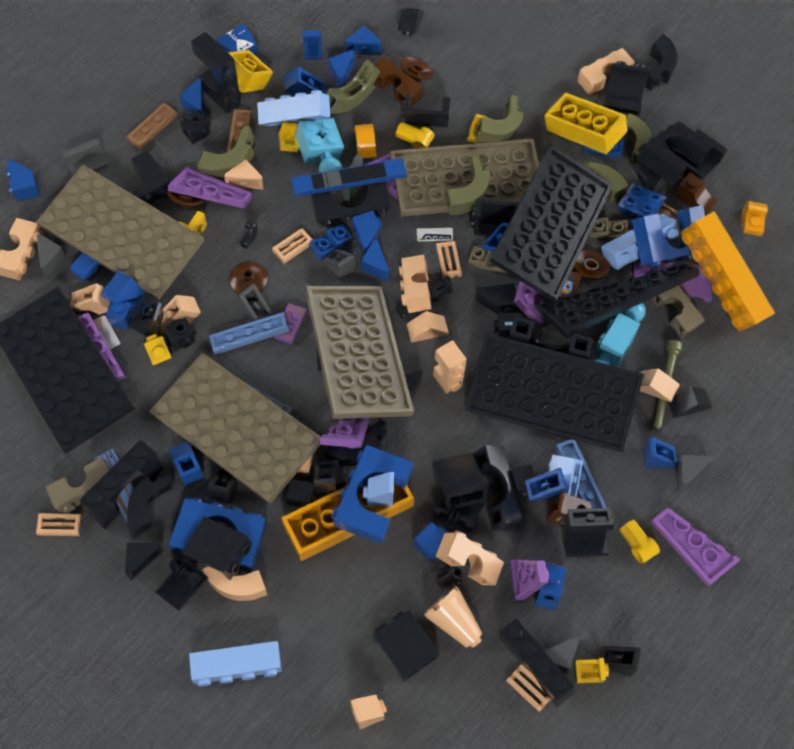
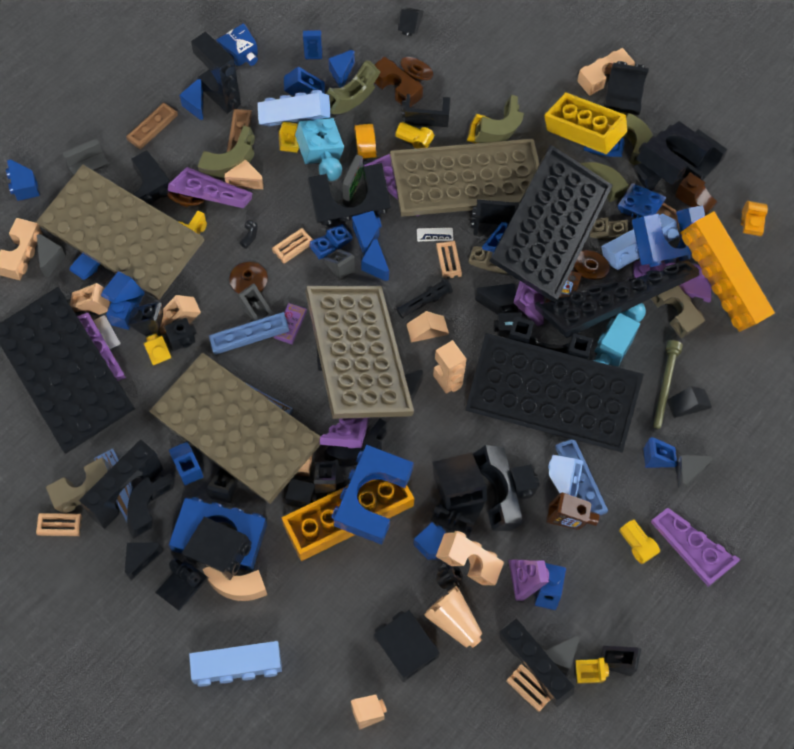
black brick [180,111,211,145] -> none
yellow brick [228,50,273,93] -> none
tile [291,158,407,197] -> none
blue slope [346,26,381,54] -> none
light blue slope [363,472,394,507] -> none
light nougat arch [399,255,432,313] -> none
olive arch [446,155,490,215] -> none
blue slope [525,468,567,501] -> none
black panel [563,507,614,557] -> none
light nougat slope [640,368,679,402] -> none
black arch [645,34,678,91] -> none

